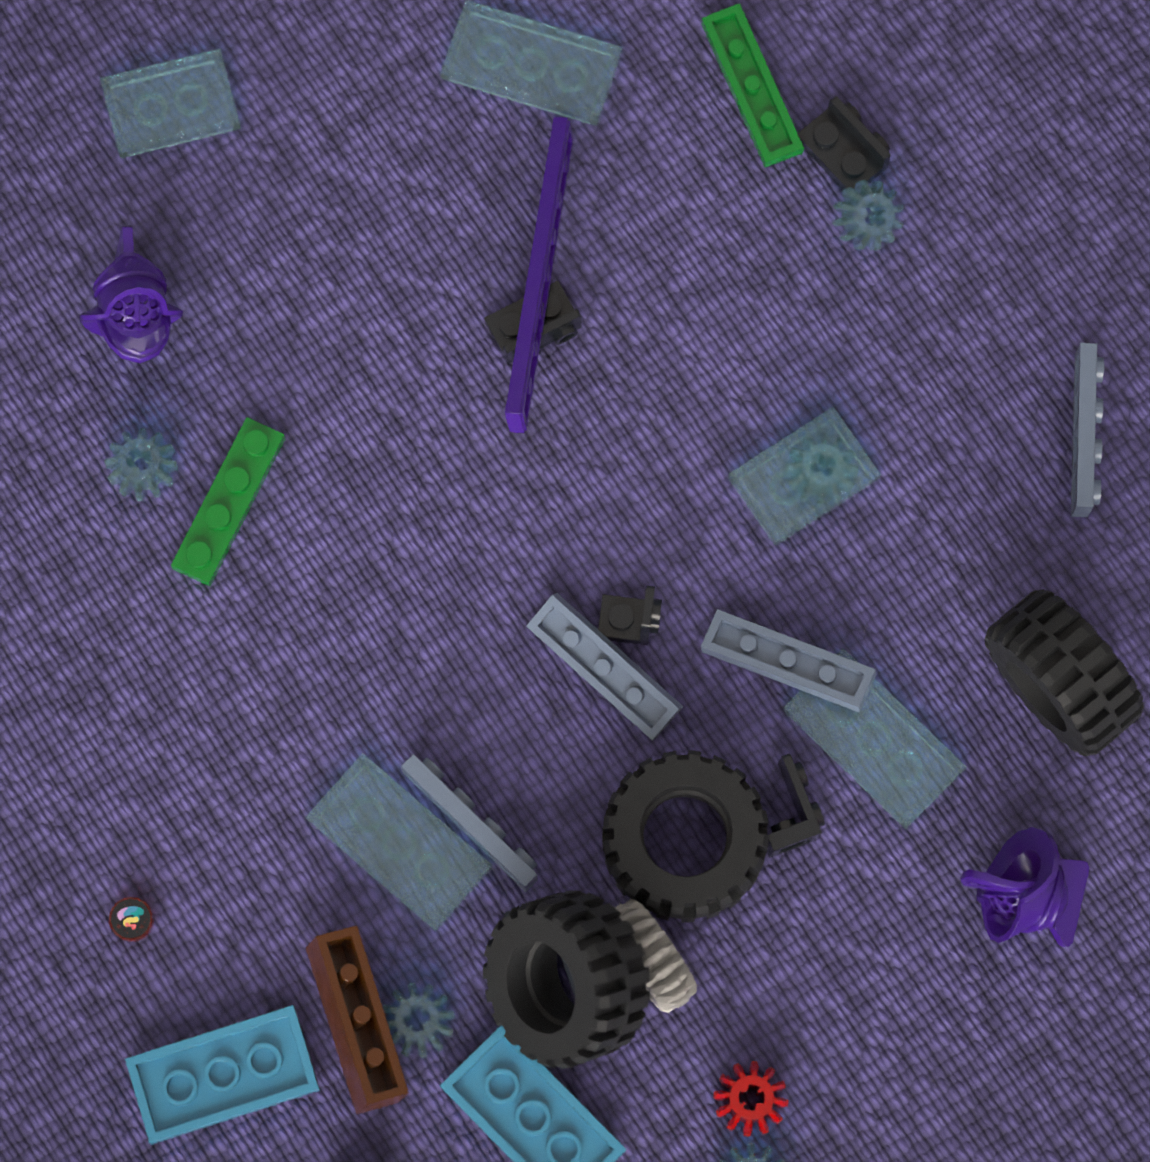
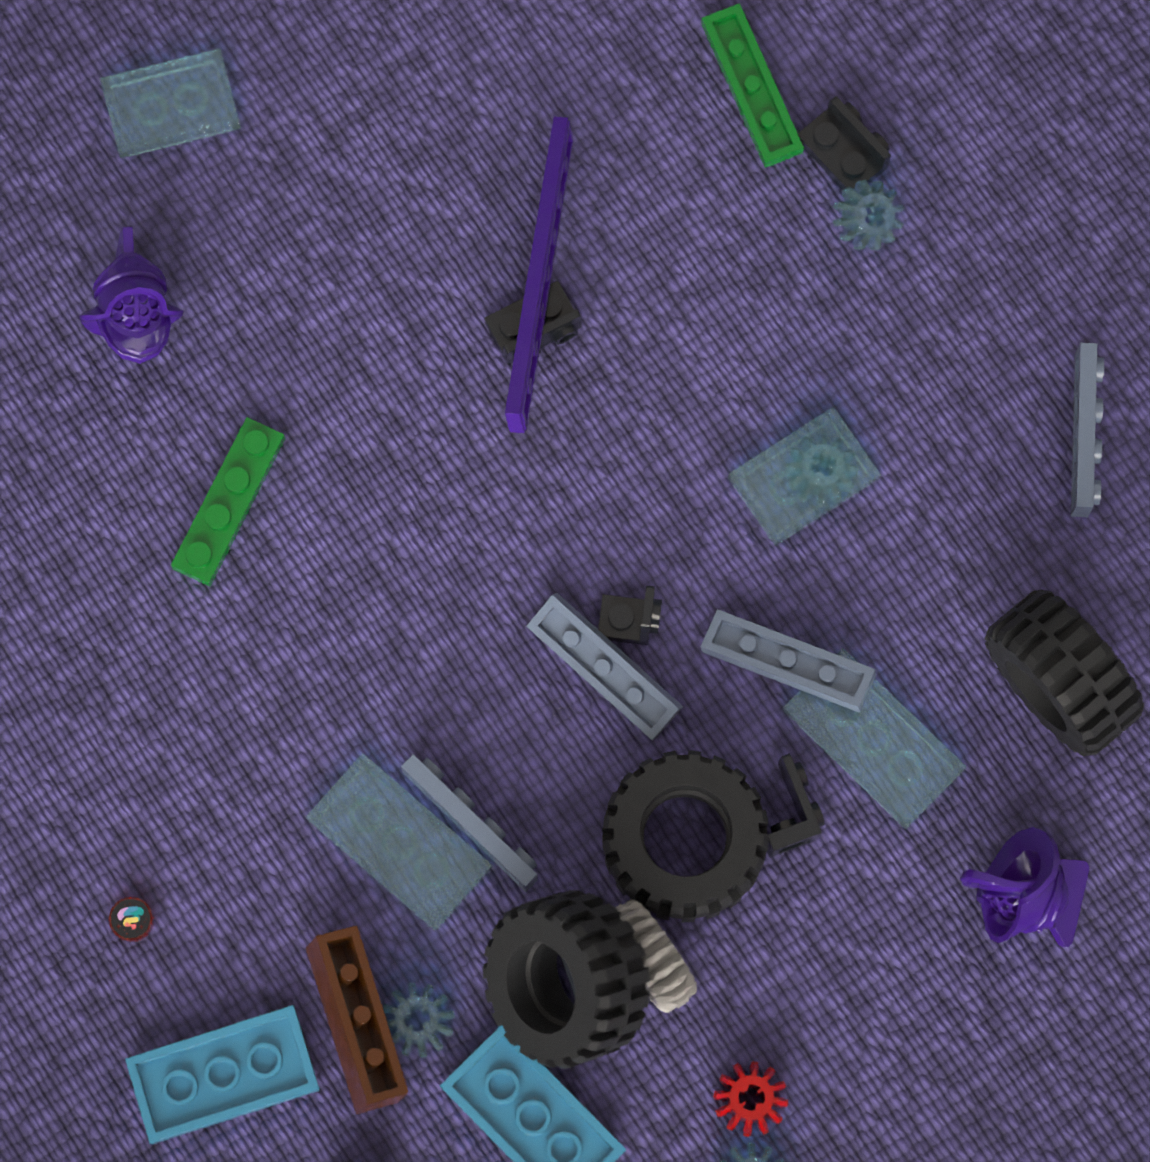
clear light blue gear [105,427,178,501] -> none
clear light blue tile [440,0,622,126] -> none

